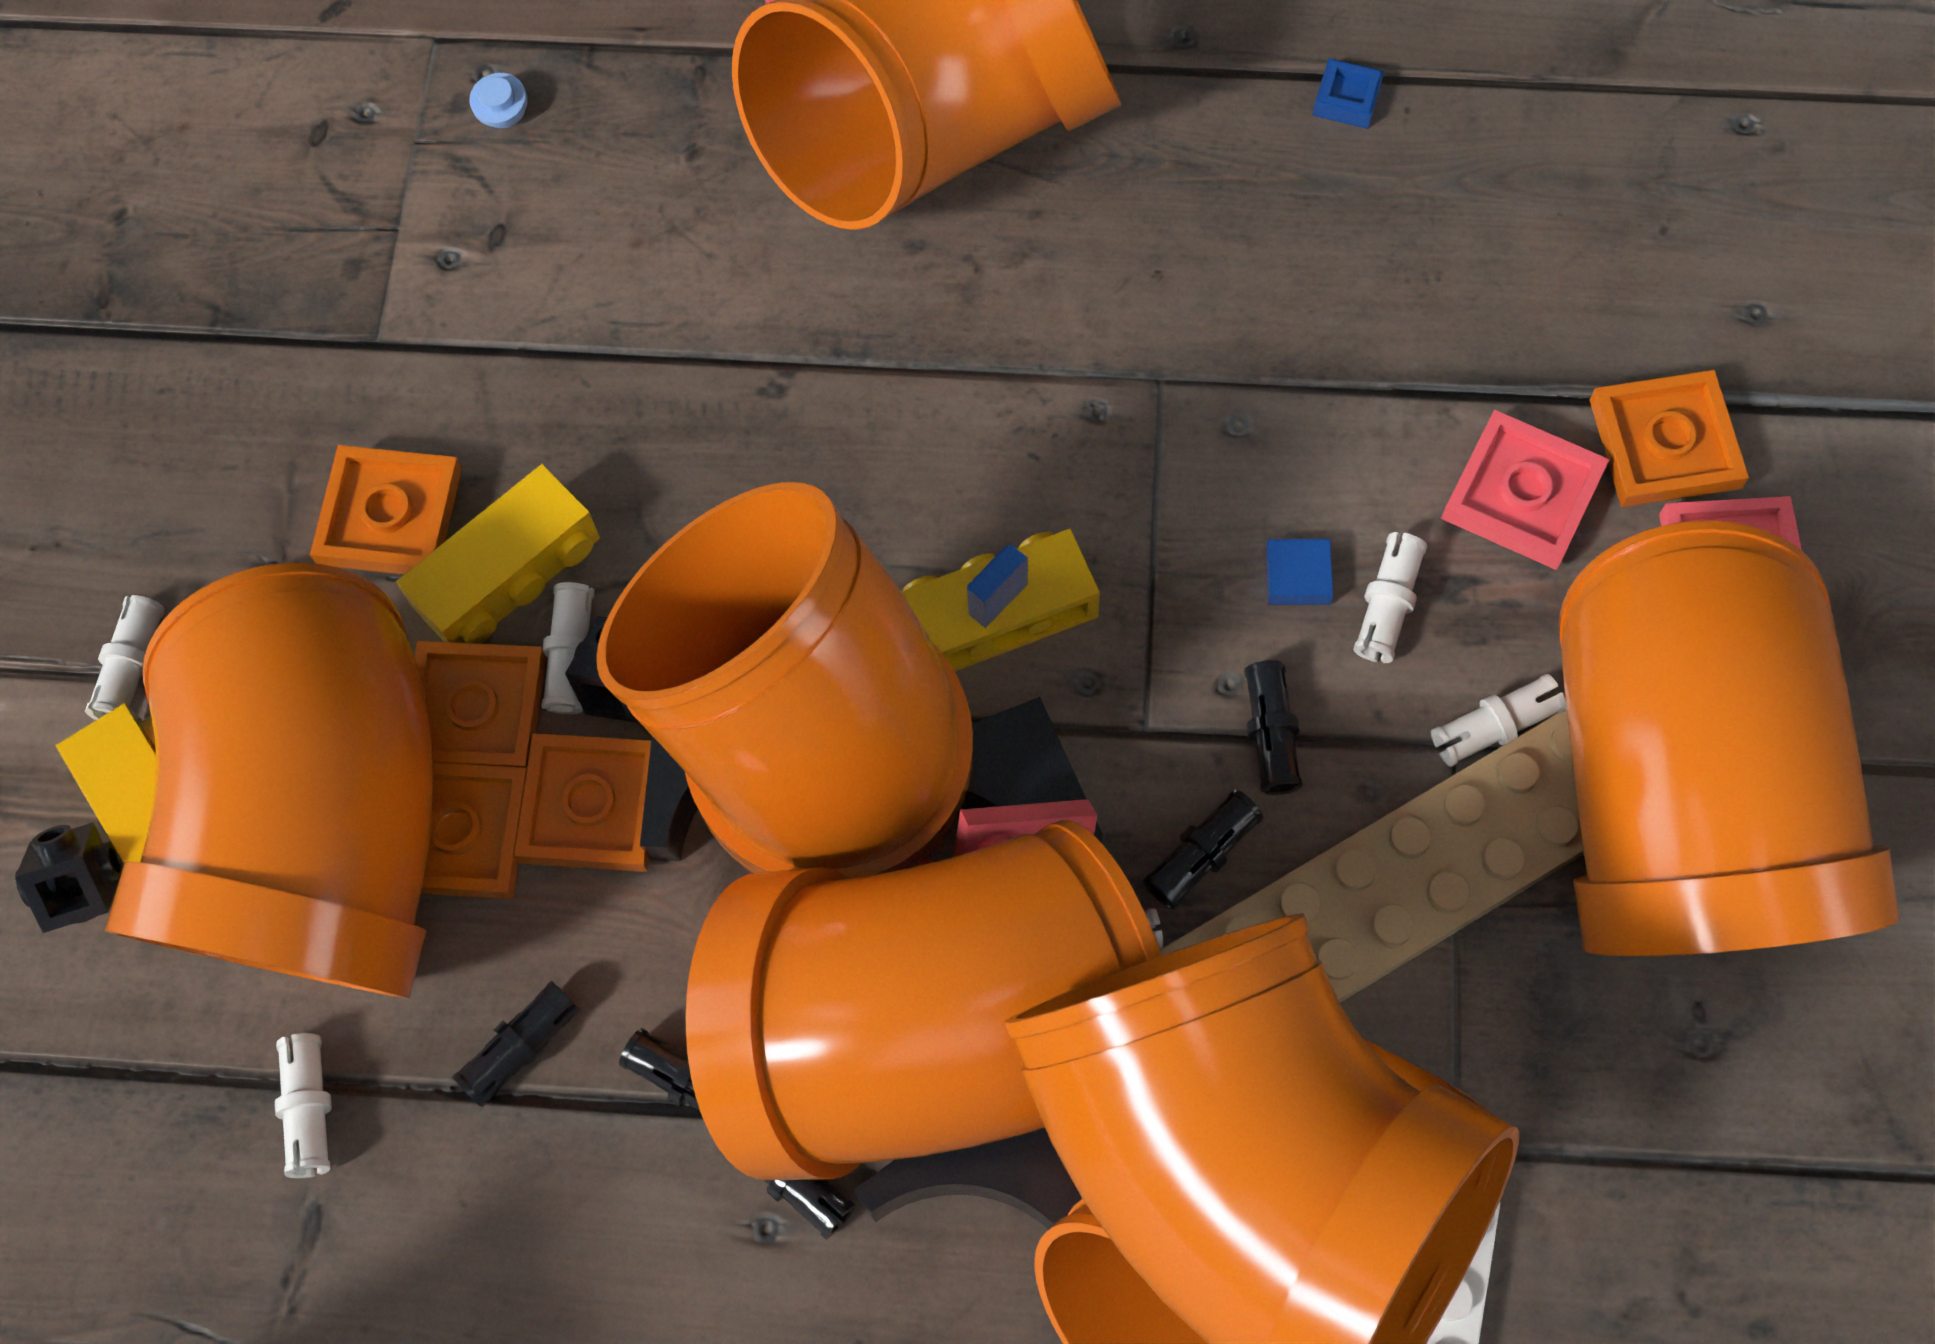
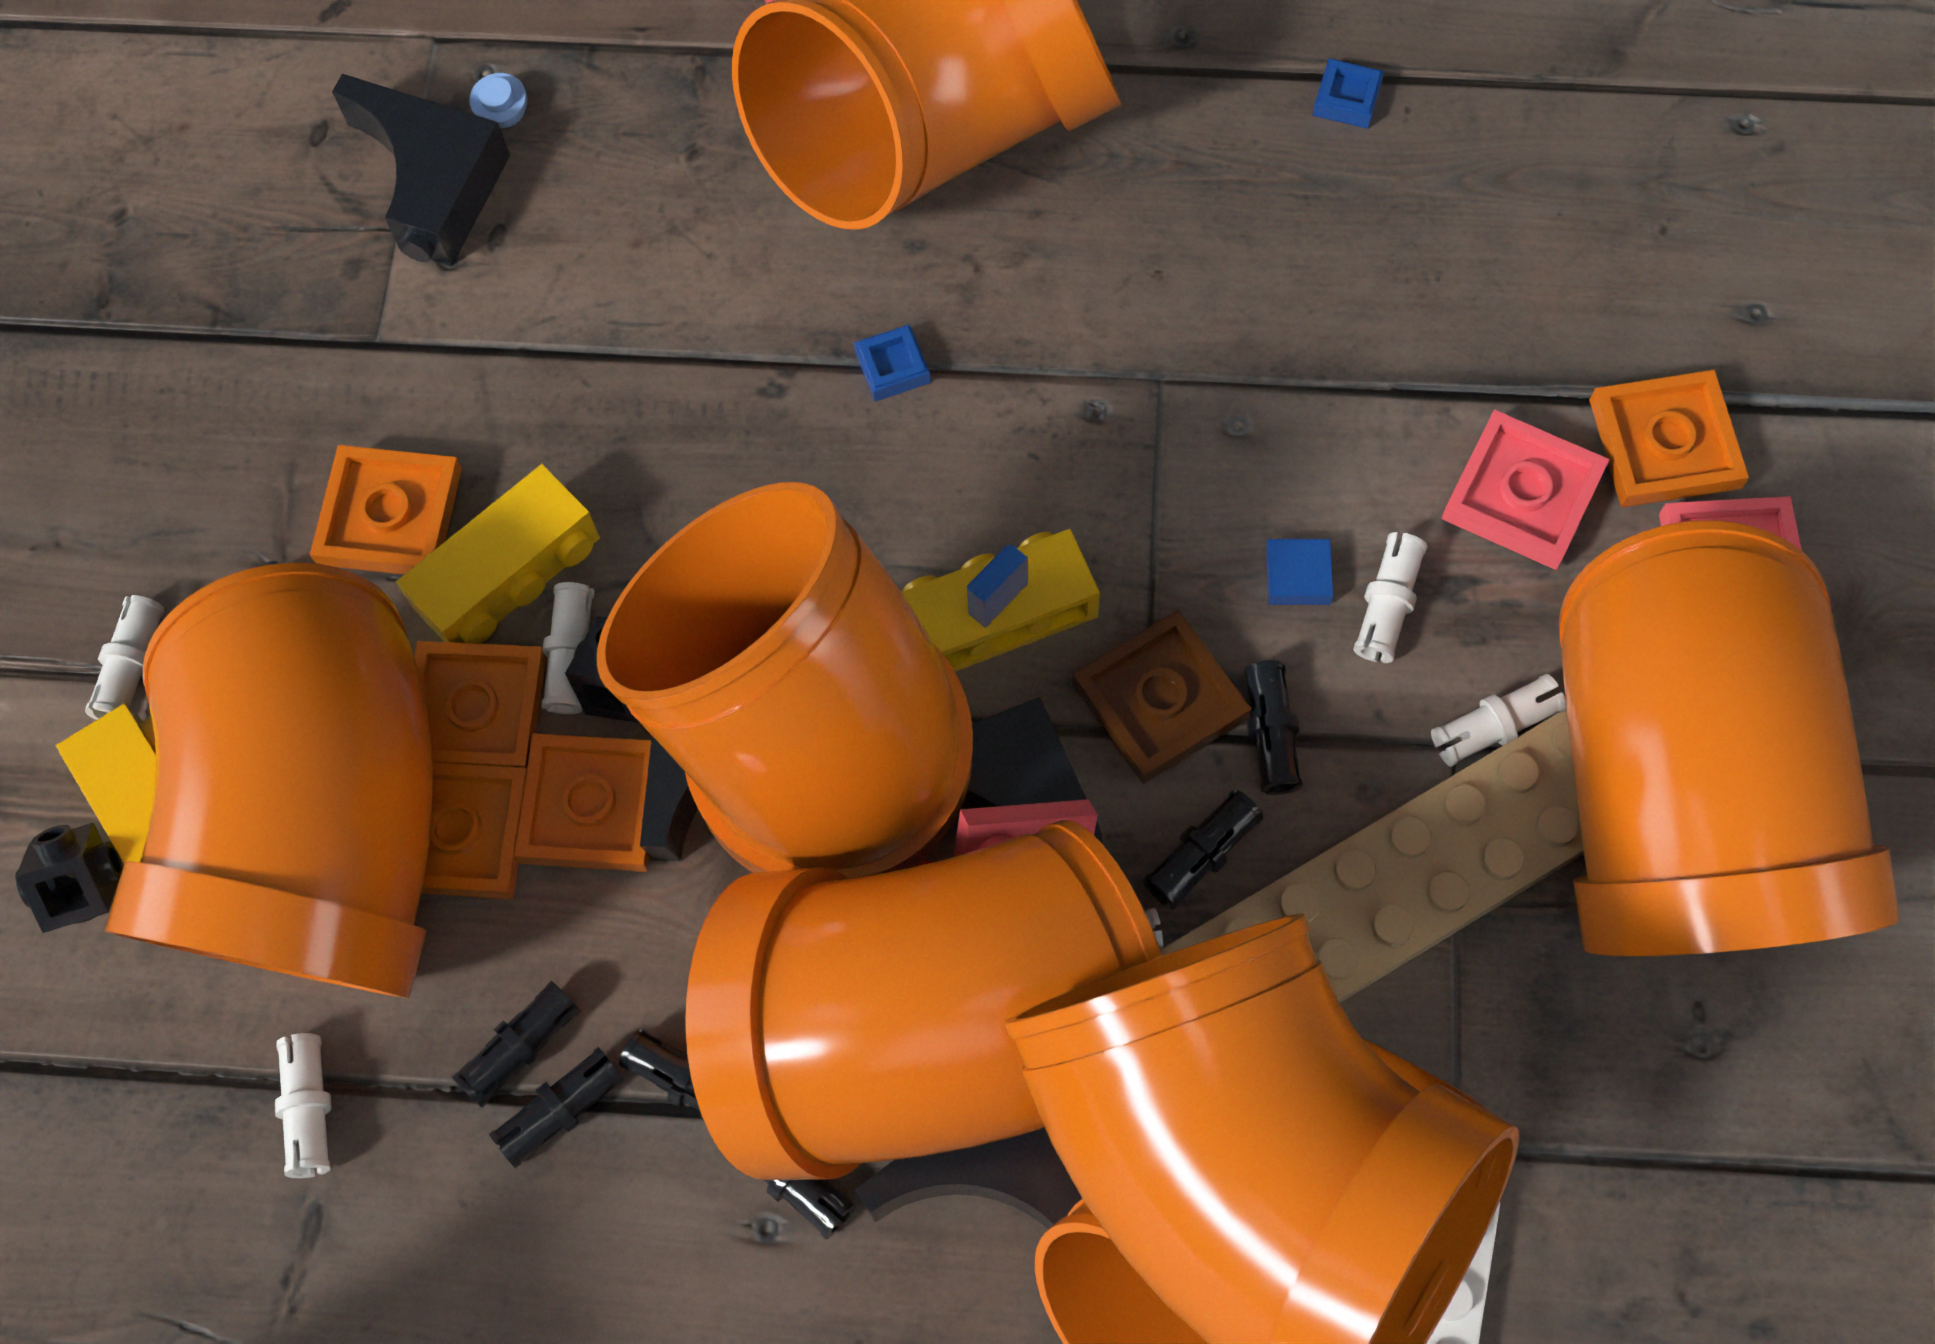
none -> black arch [332,74,510,266]
none -> black pin [489,1046,625,1168]
none -> blue tile [854,324,931,402]
none -> reddish brown plate [1072,610,1252,784]

